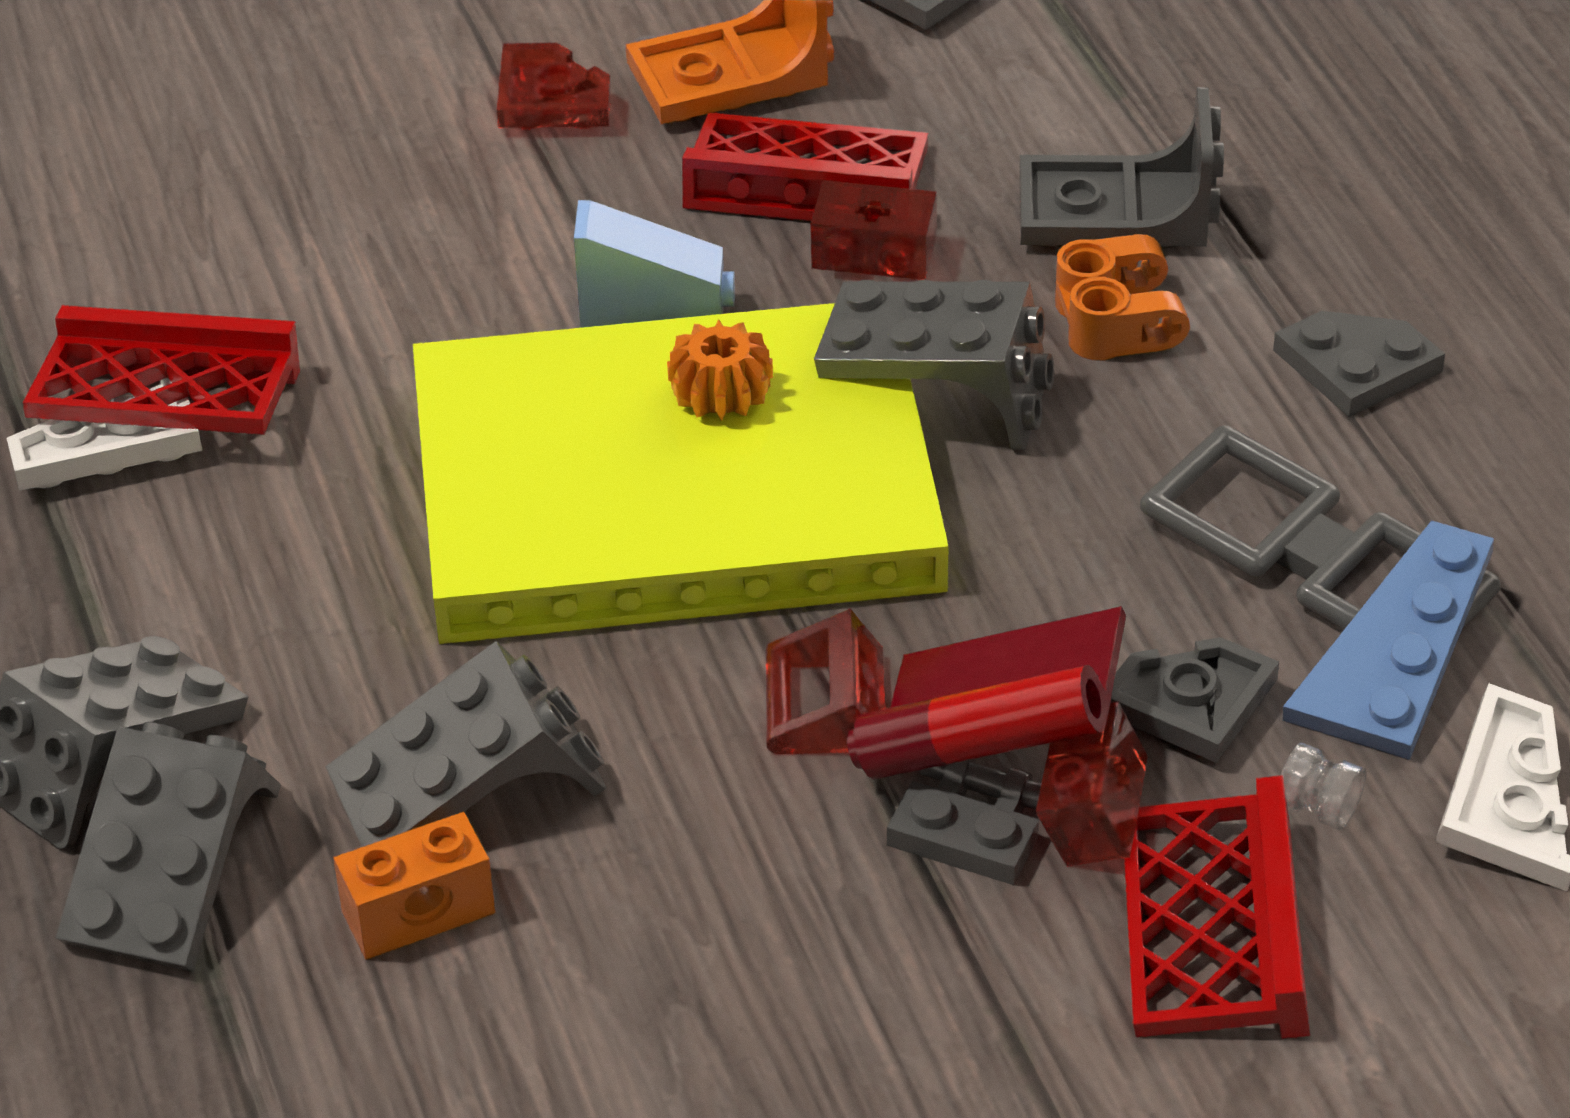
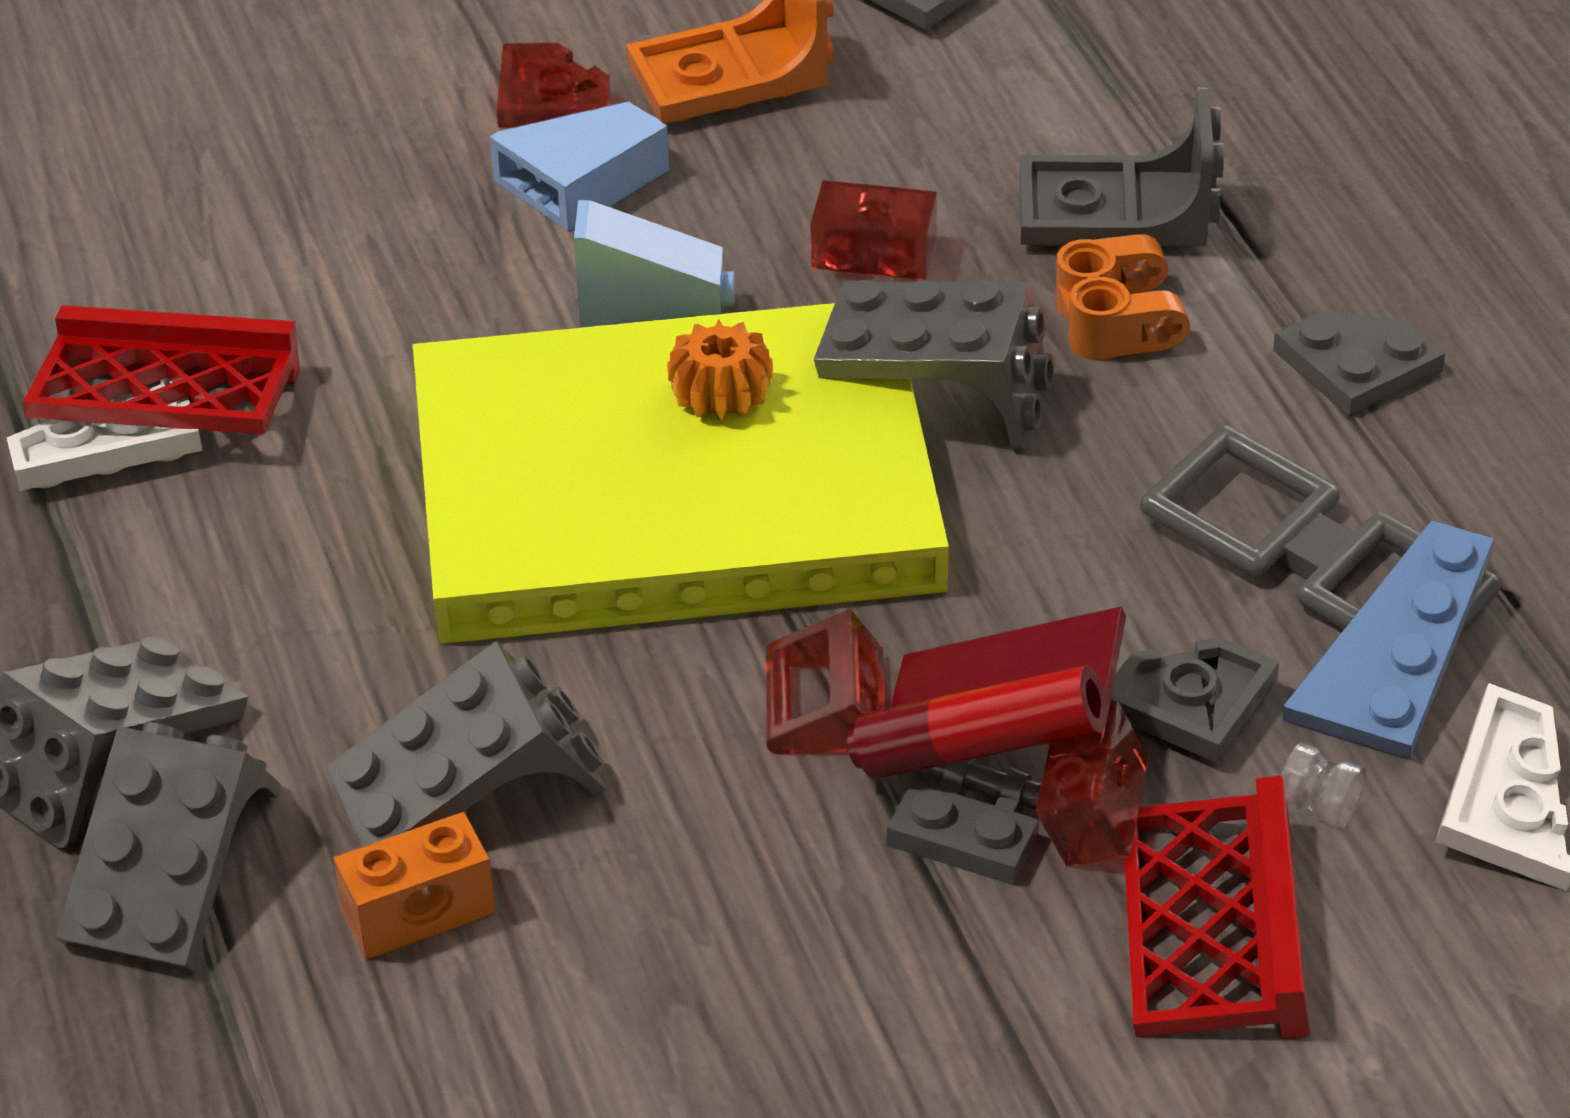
red fence [682,112,928,230] -> none
none -> light blue slope [490,102,669,231]

